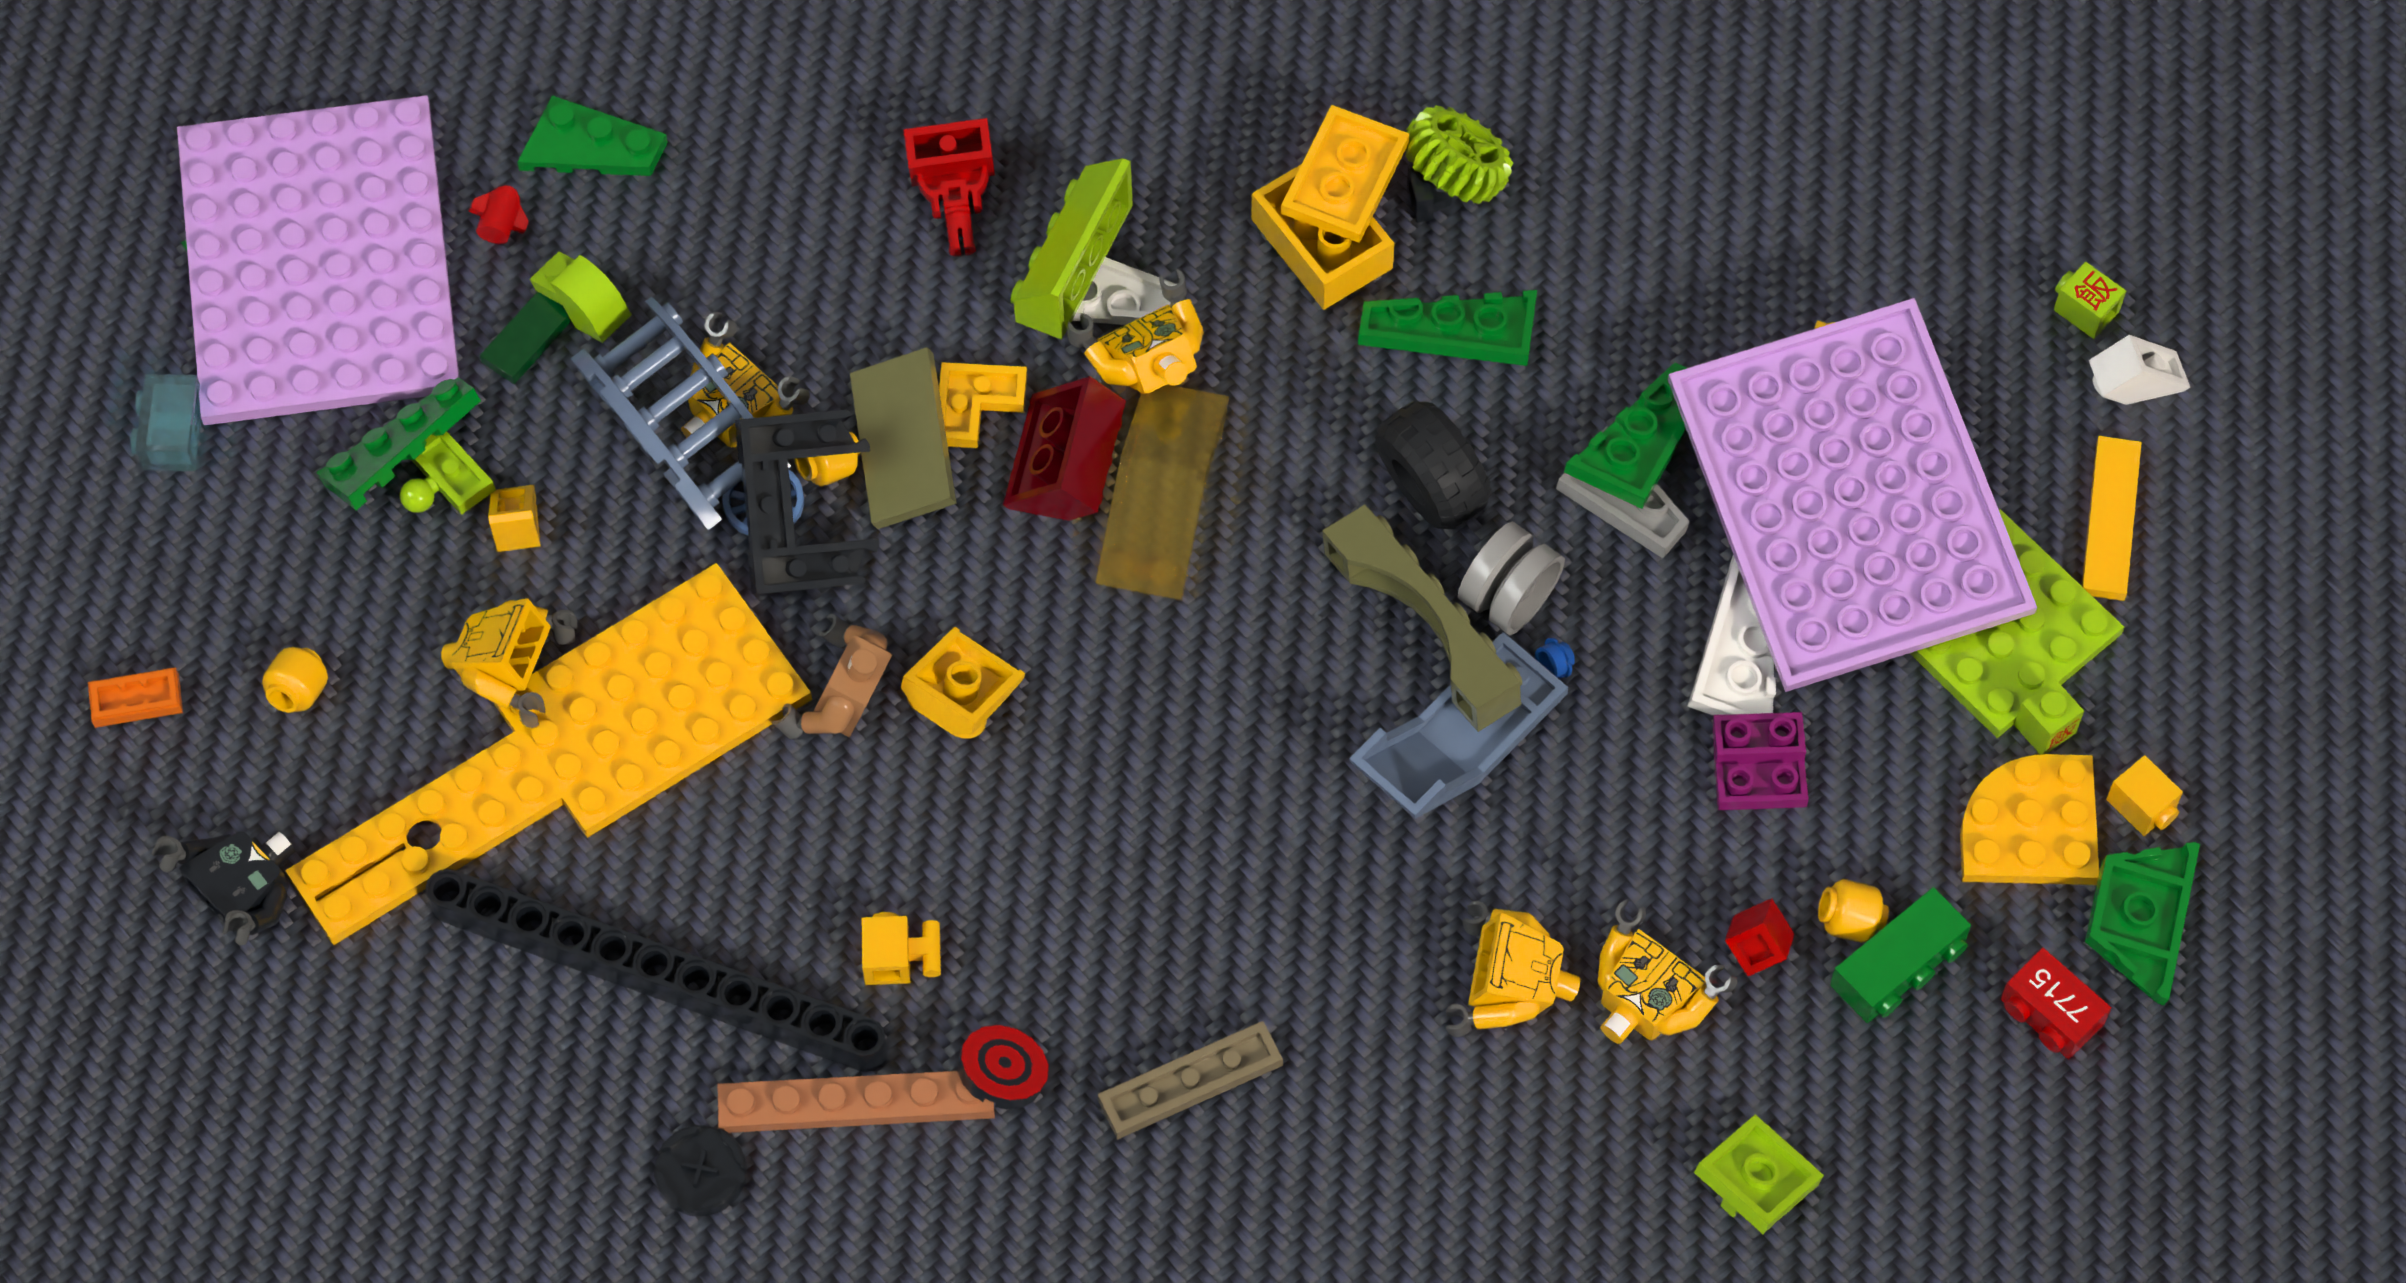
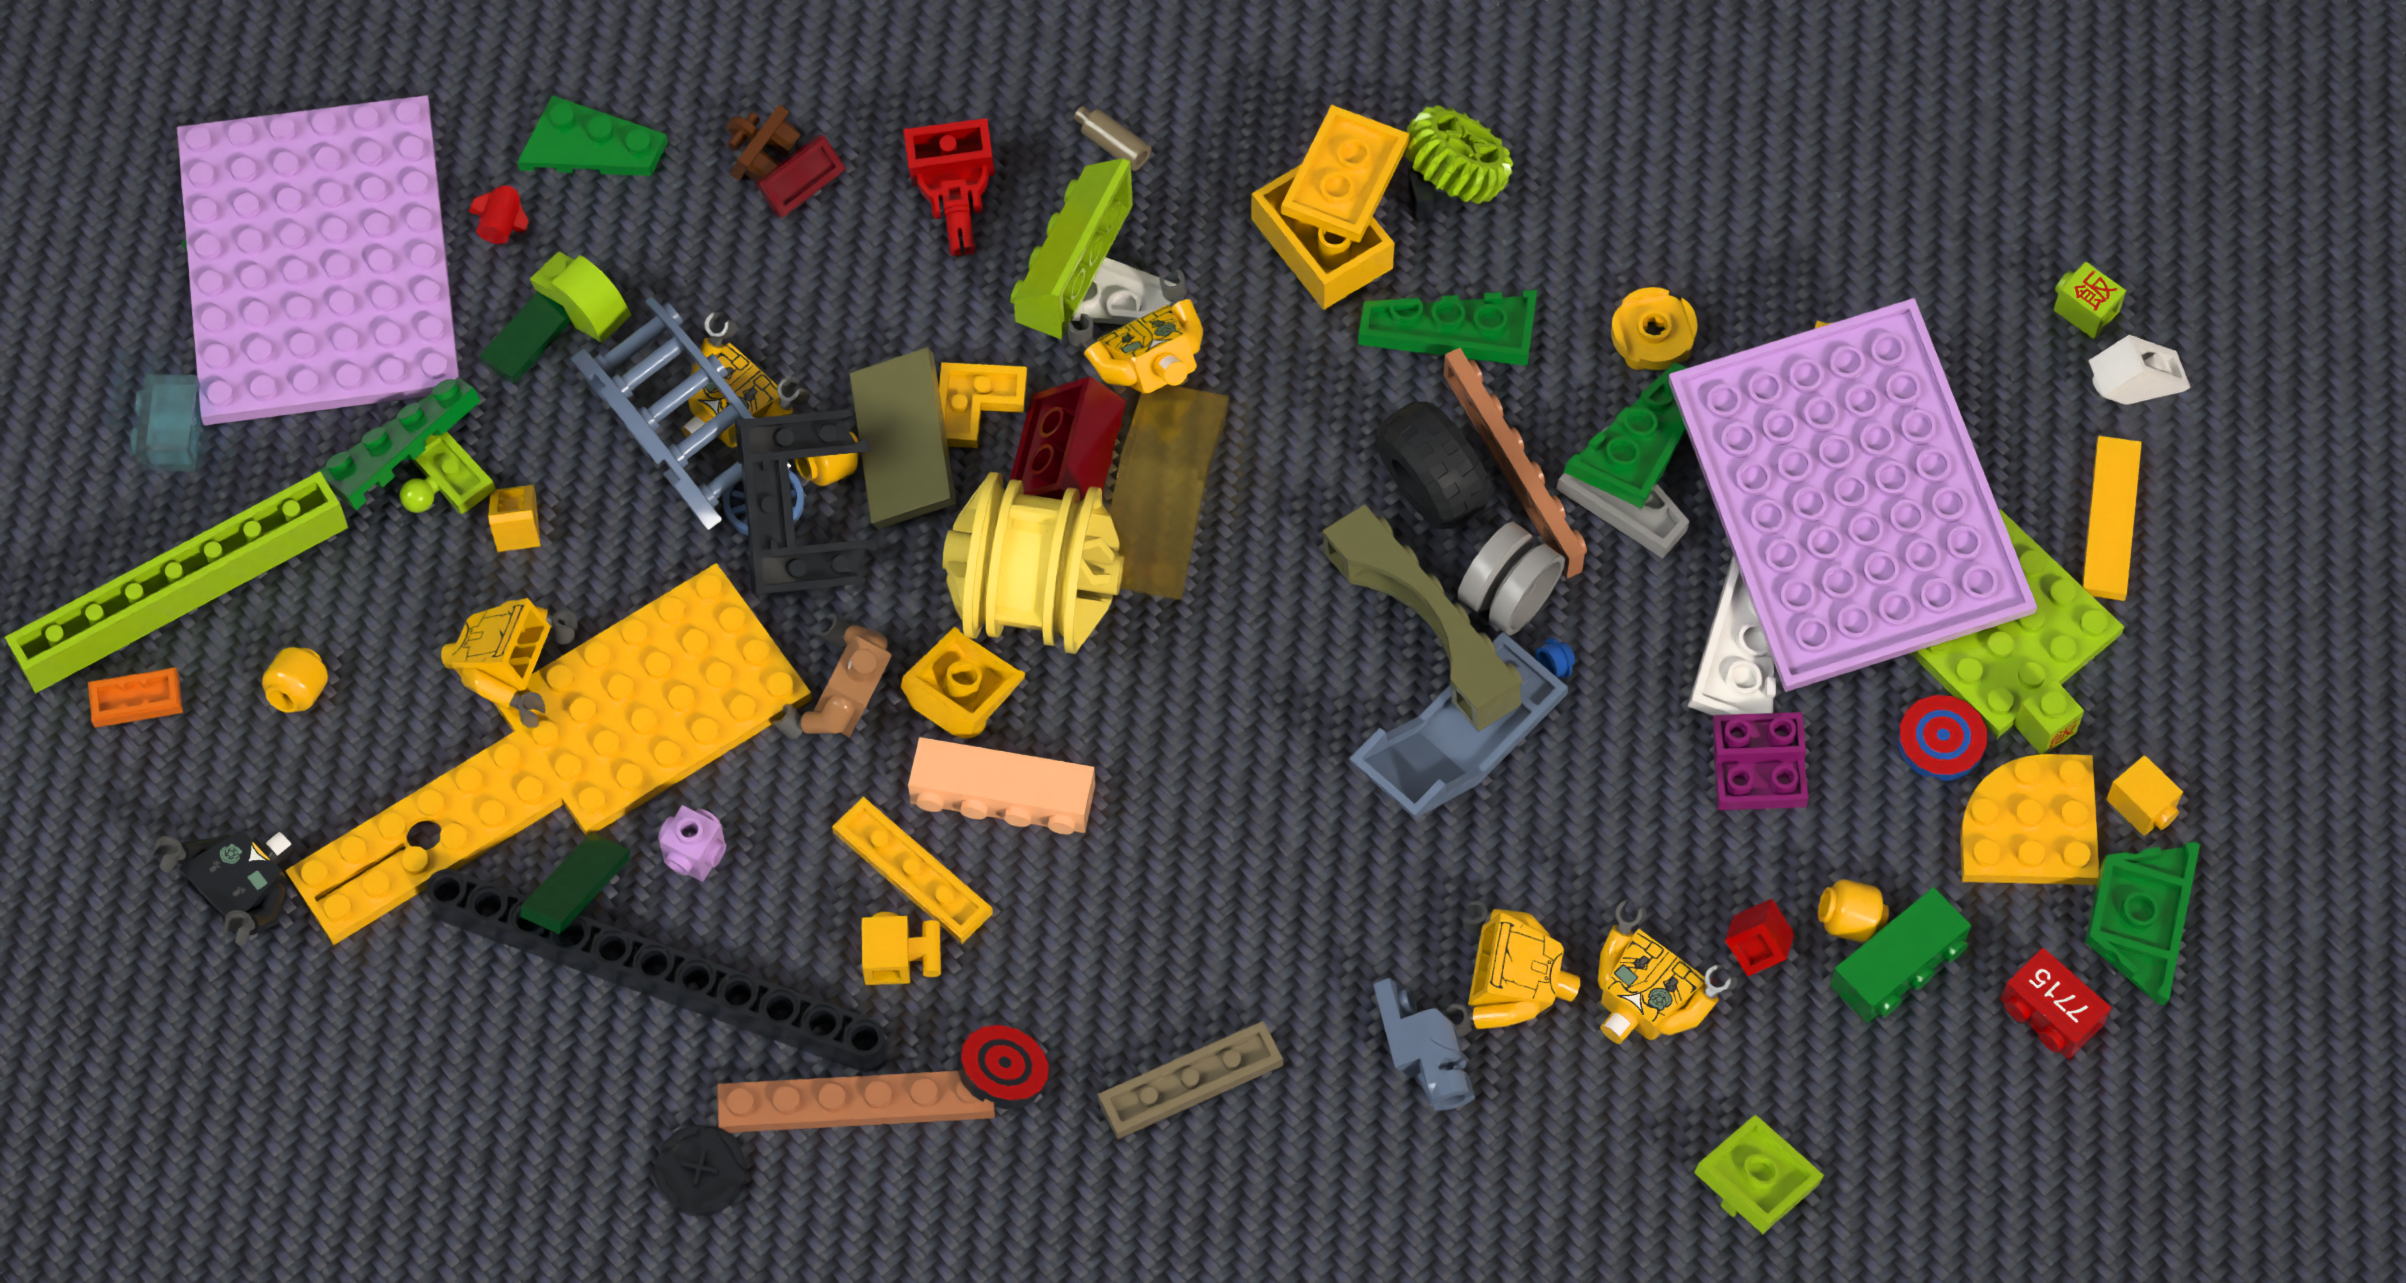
none -> lime brick [5,471,348,694]
none -> dark green tile [520,832,630,934]
none -> lavender brick [658,805,726,882]
none -> reddish brown hips [726,104,801,181]
none -> dark red tile [754,134,846,218]
none -> yellow tile [832,797,993,944]
none -> light nougat brick [908,737,1095,834]
none -> light yellow wheel [942,472,1124,654]
none -> dark tan cylinder [1074,106,1152,171]
none -> sand blue plate [1373,978,1475,1110]
none -> nougat plate [1443,348,1587,579]
none -> yellow plate [1611,287,1698,370]
none -> red tile [1898,695,1987,781]

